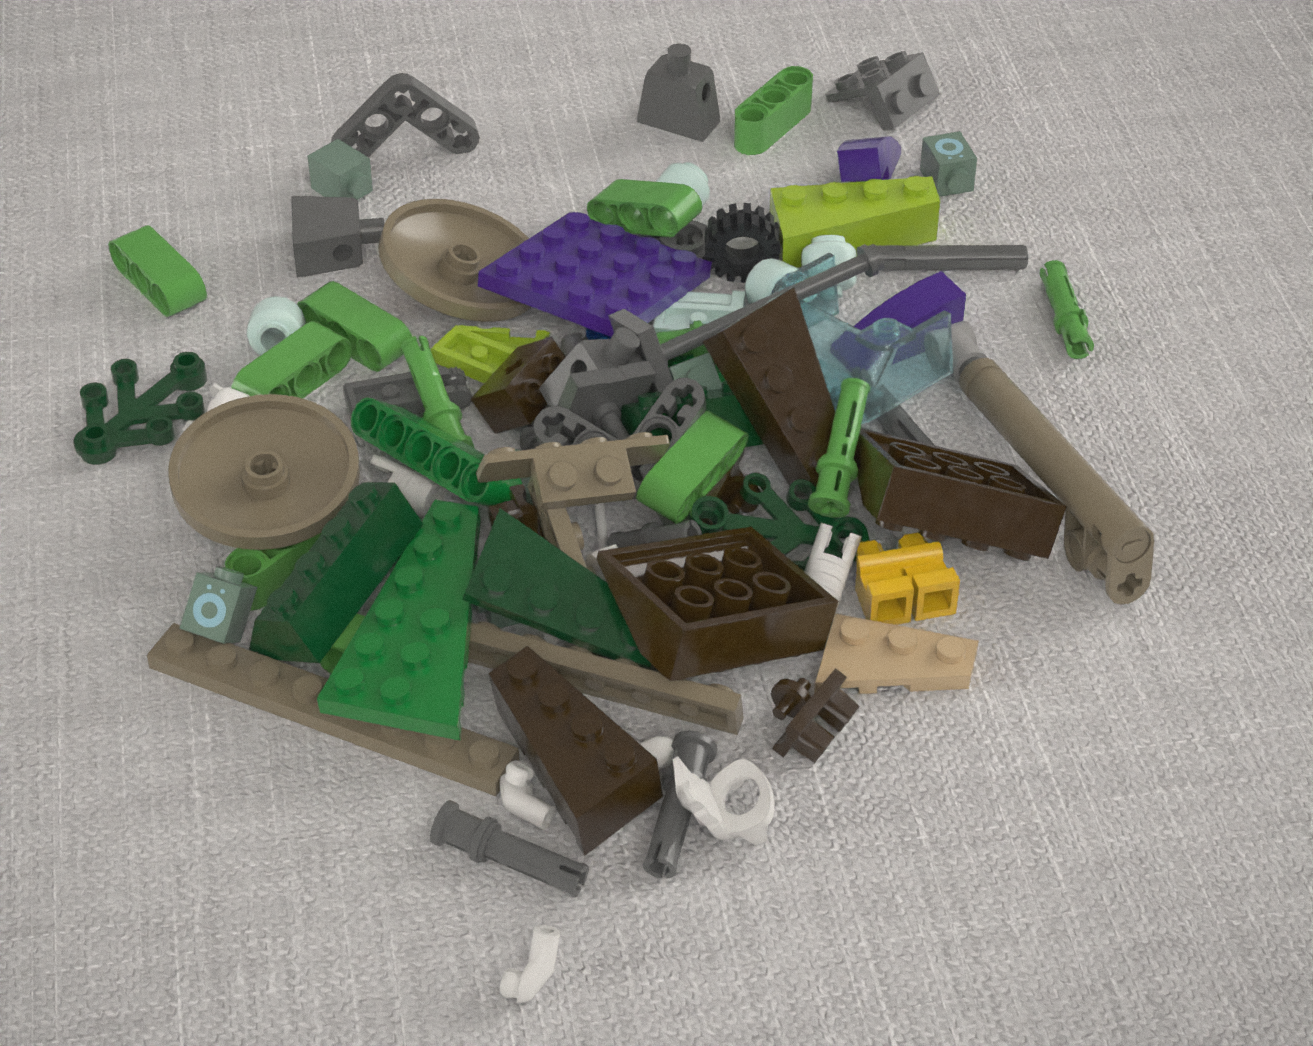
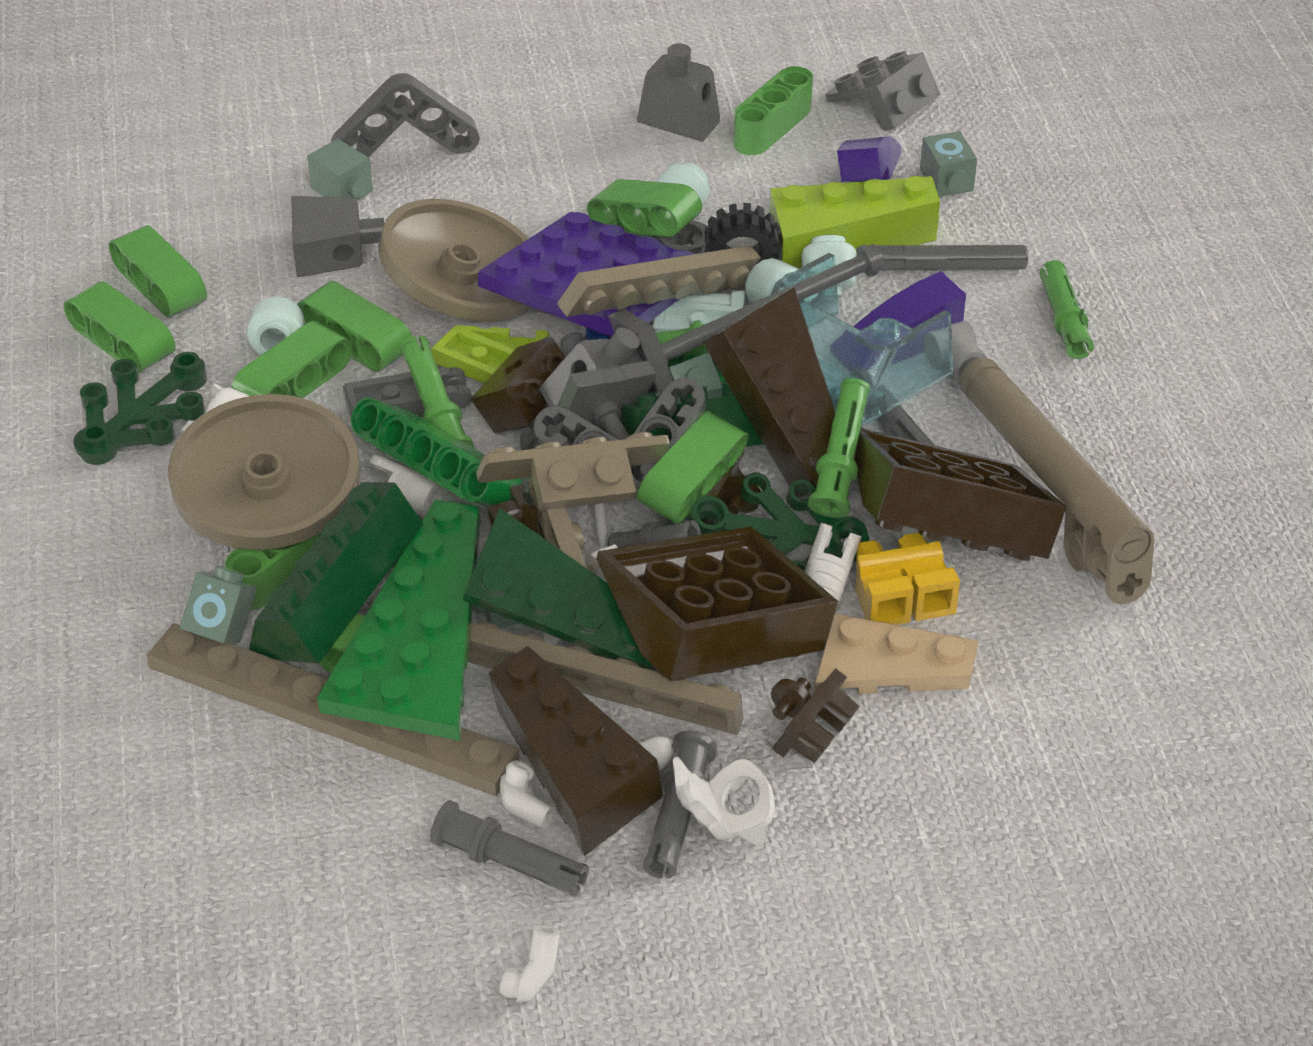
none -> bright green beam [63,281,176,373]
none -> dark tan plate [557,246,761,317]

